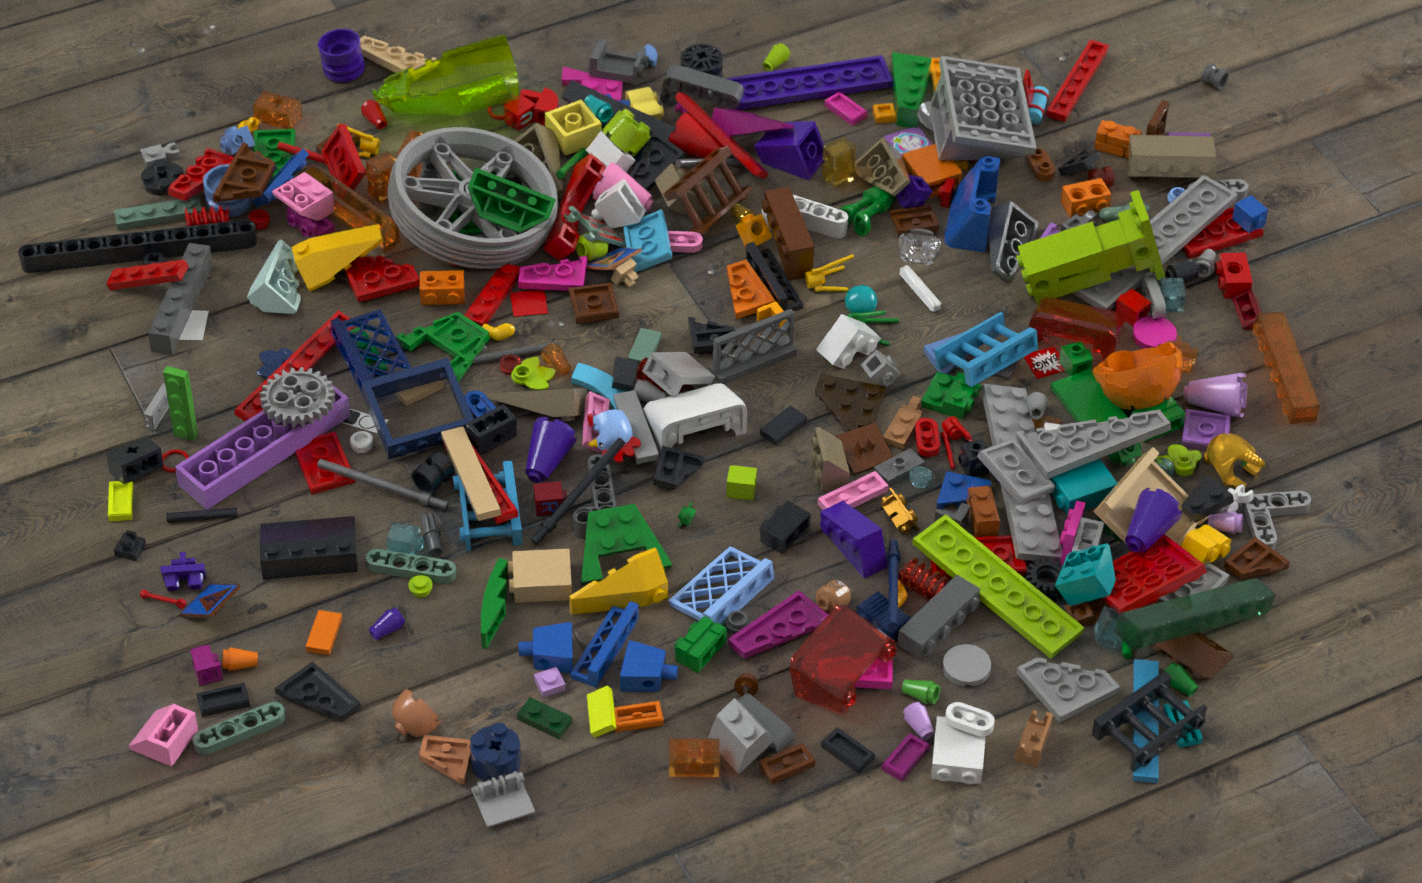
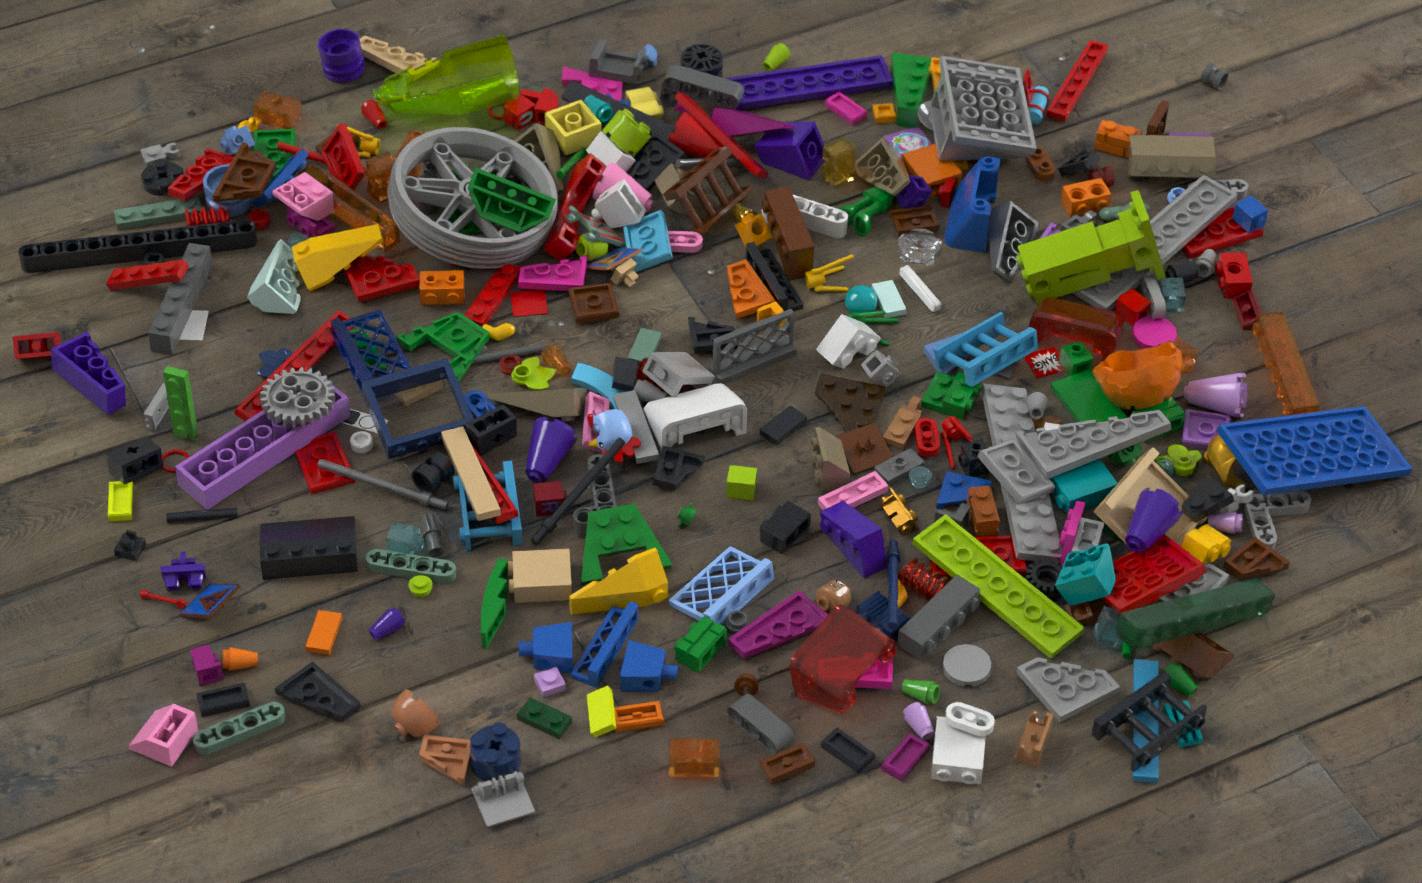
light grey slope [707,698,775,774] -> none
none -> red brick [12,332,61,359]
none -> dark purple wedge [51,331,126,415]
none -> clear light blue plate [286,233,307,248]
none -> light aqua tile [872,280,906,318]
none -> blue plate [1217,406,1413,496]

